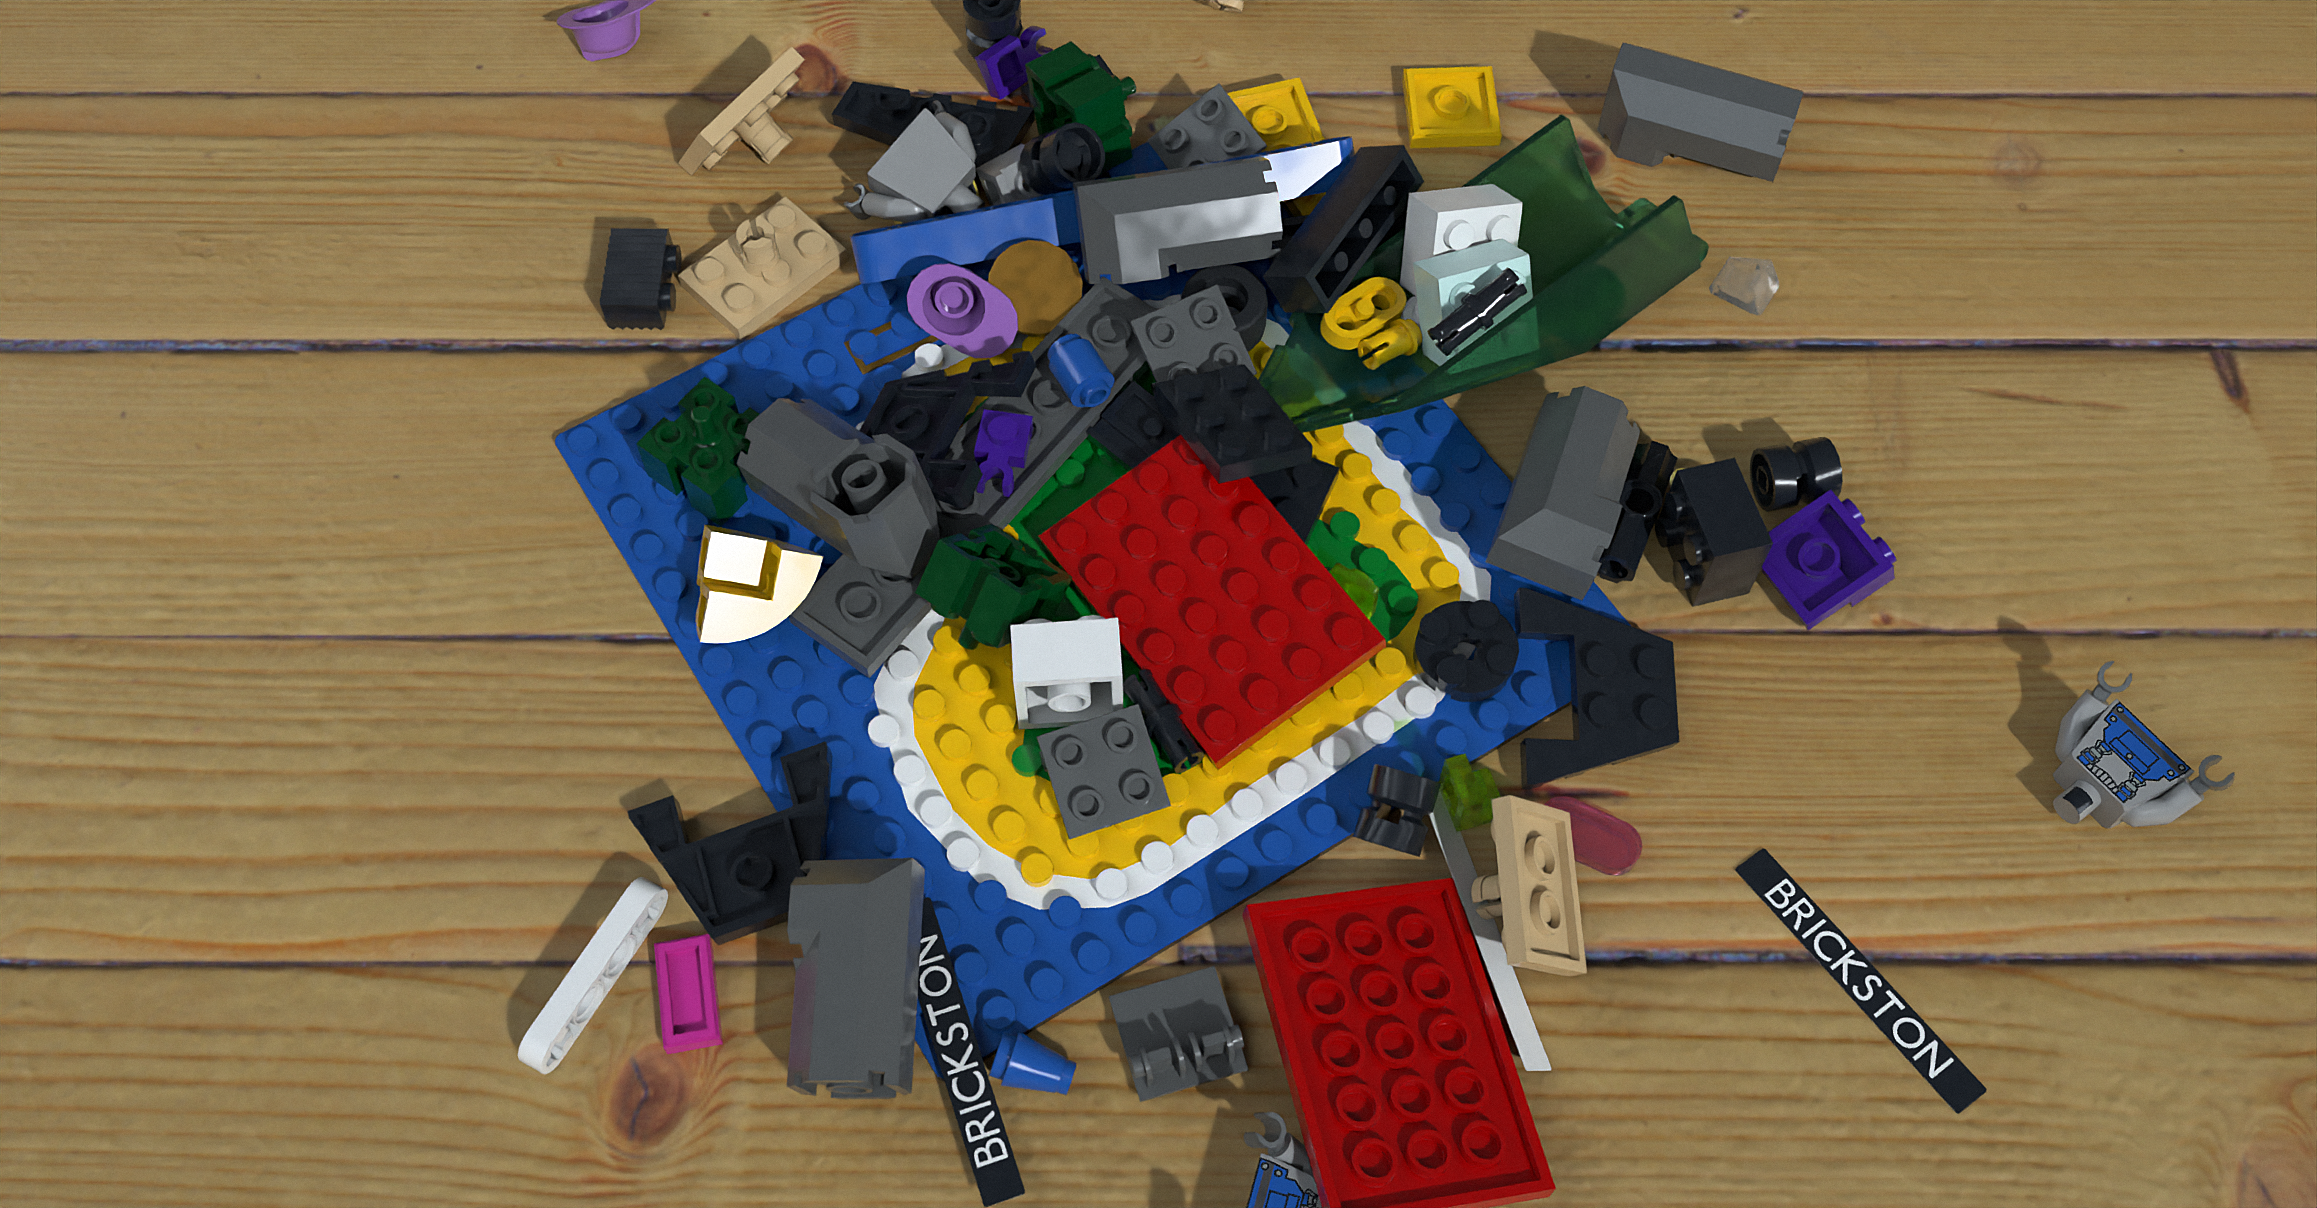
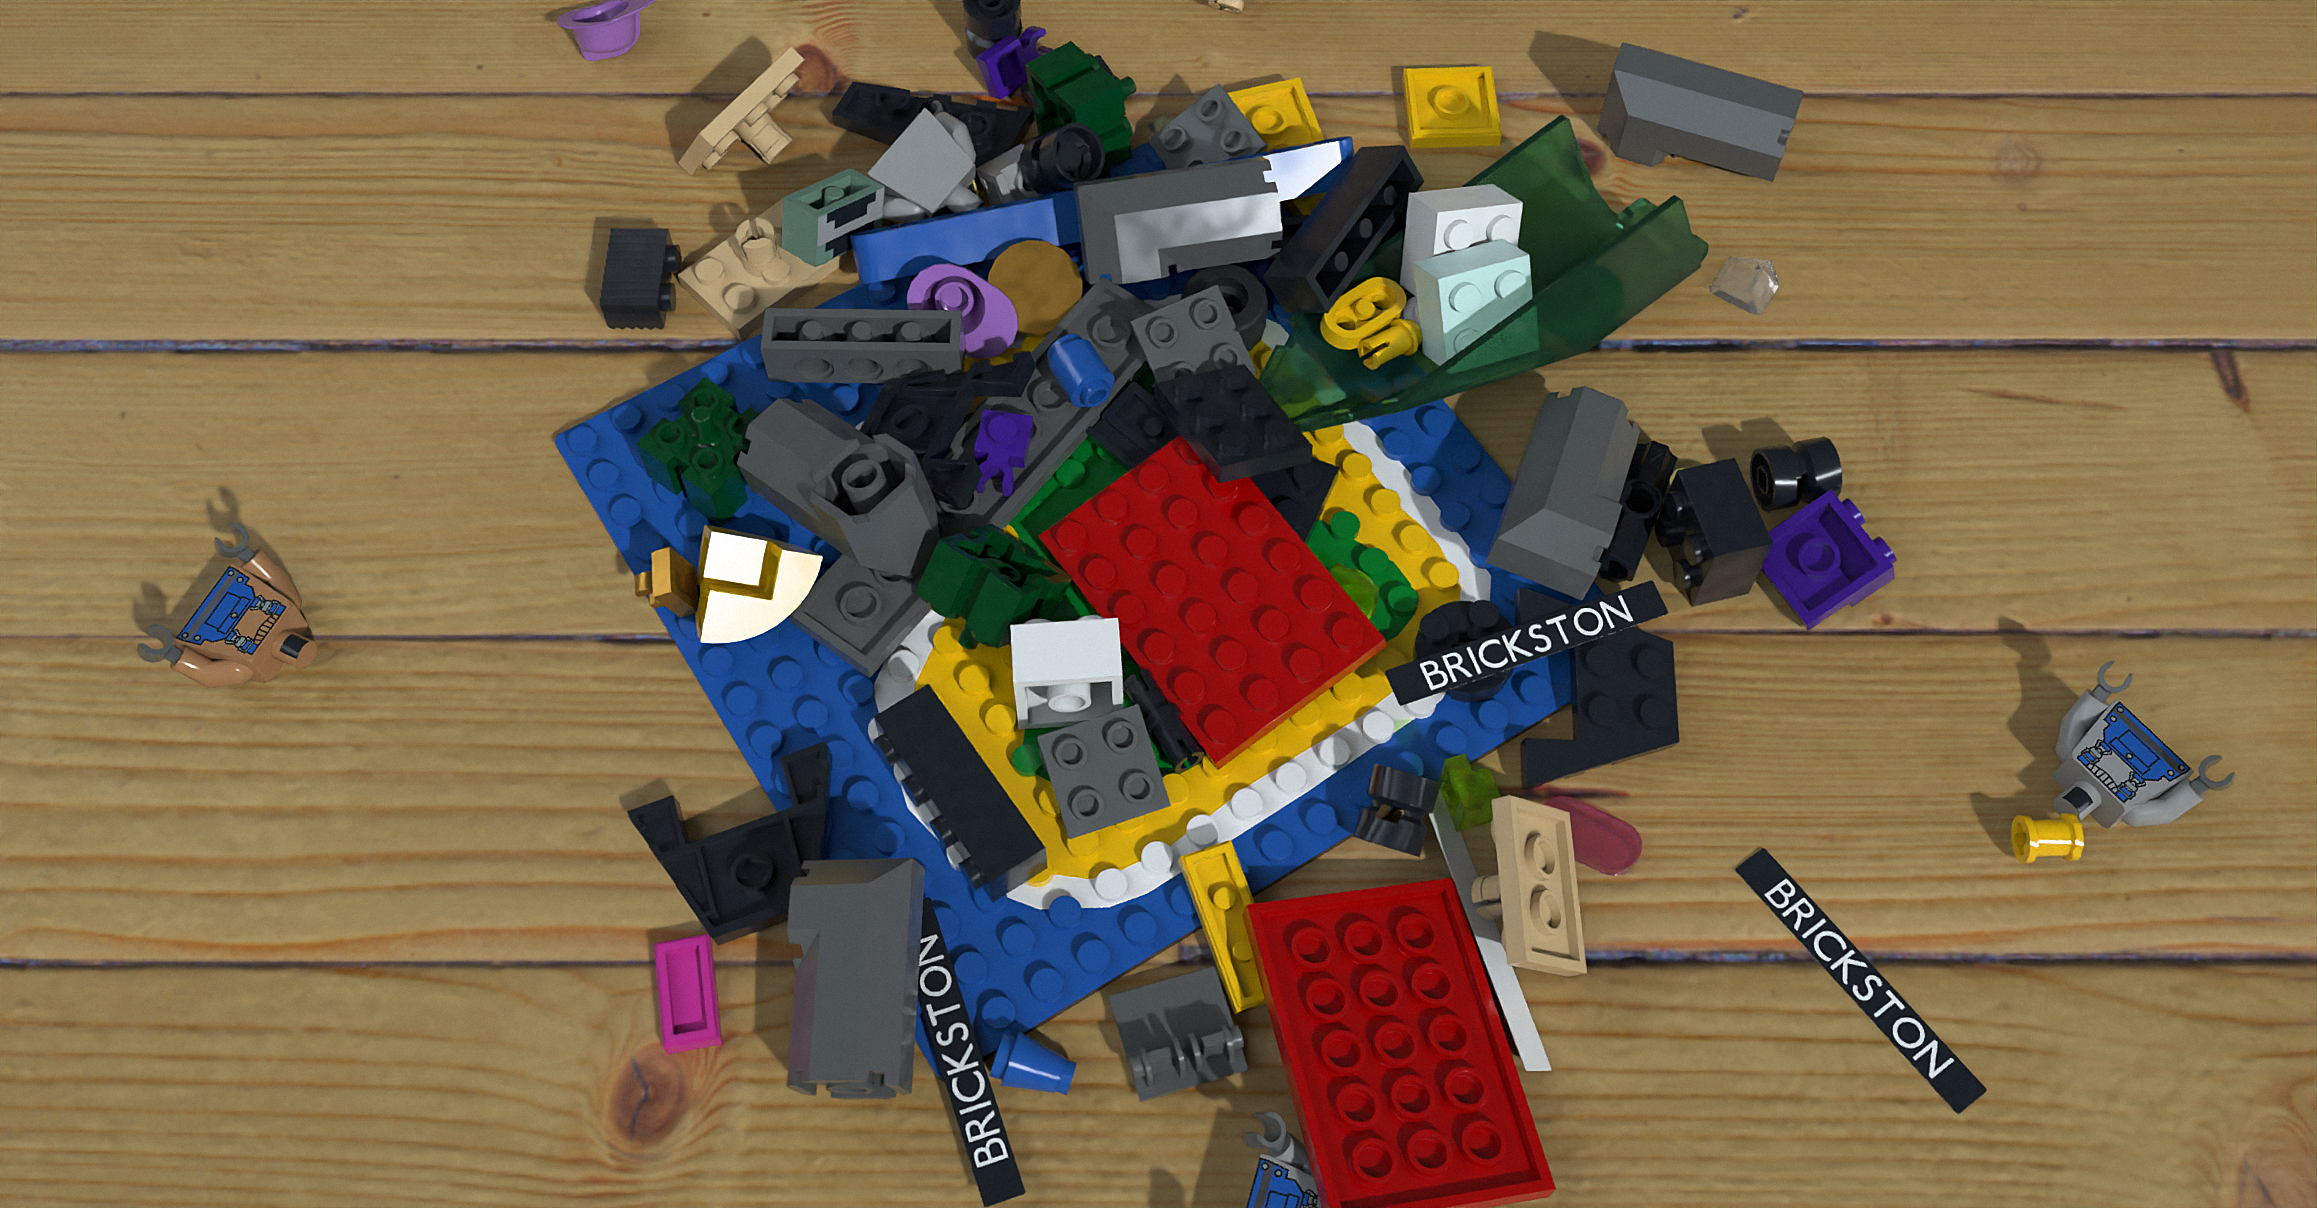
white beam [518,877,668,1075] -> none
black pin [1427,267,1527,356] -> none
none -> torso [137,523,317,688]
none -> pearl gold tile [634,547,698,618]
none -> dark grey brick [760,308,966,384]
none -> sand green brick [781,168,885,267]
none -> black brick [873,684,1048,902]
none -> yellow tile [1178,839,1266,1015]
none -> black sticker [1385,580,1668,706]
none -> yellow bush [2011,812,2084,863]

